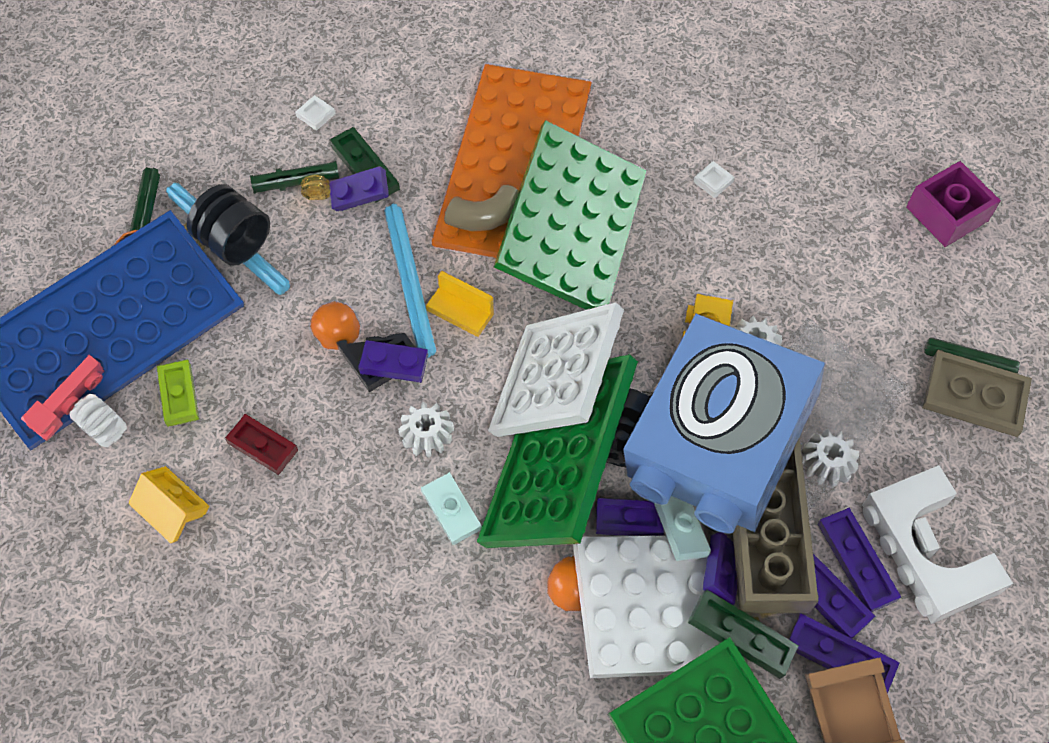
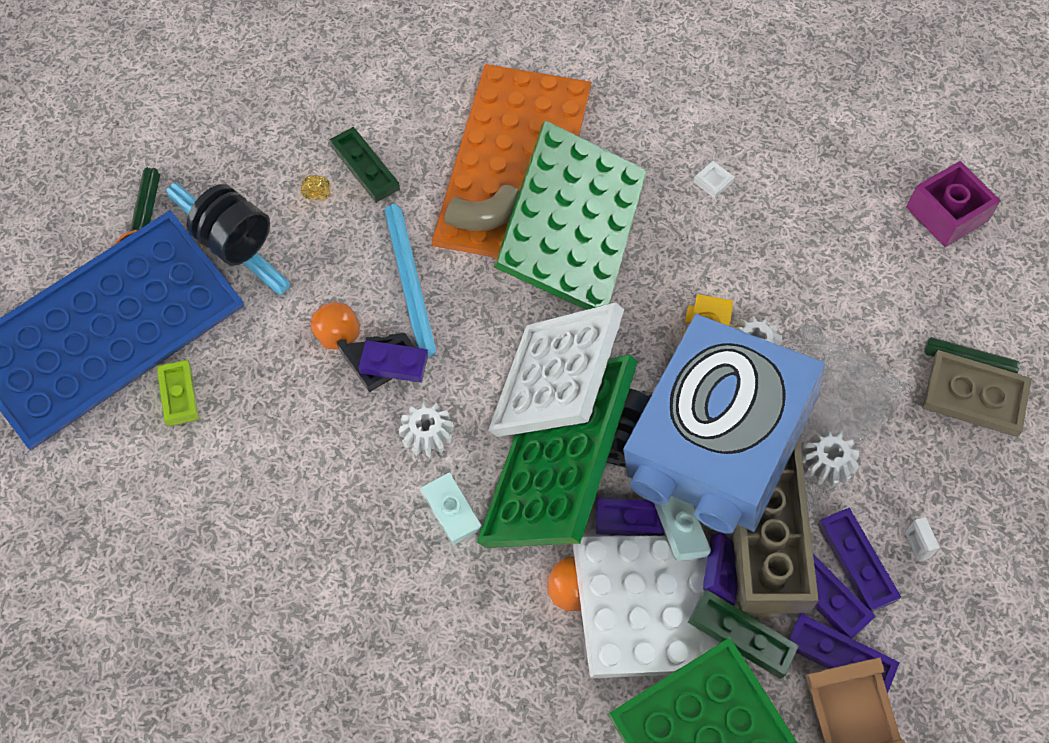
coral plate [21,355,104,441] -> none
white gear [69,394,127,447] -> none
yellow panel [129,466,210,543] -> none
dark red plate [225,414,298,475] -> none
dark green pin [250,161,339,194] -> none
white tile [295,95,336,131] -> none
dark purple plate [329,166,389,212] -> none
yellow panel [426,271,494,337] -> none
white arch [862,465,1013,624] -> none

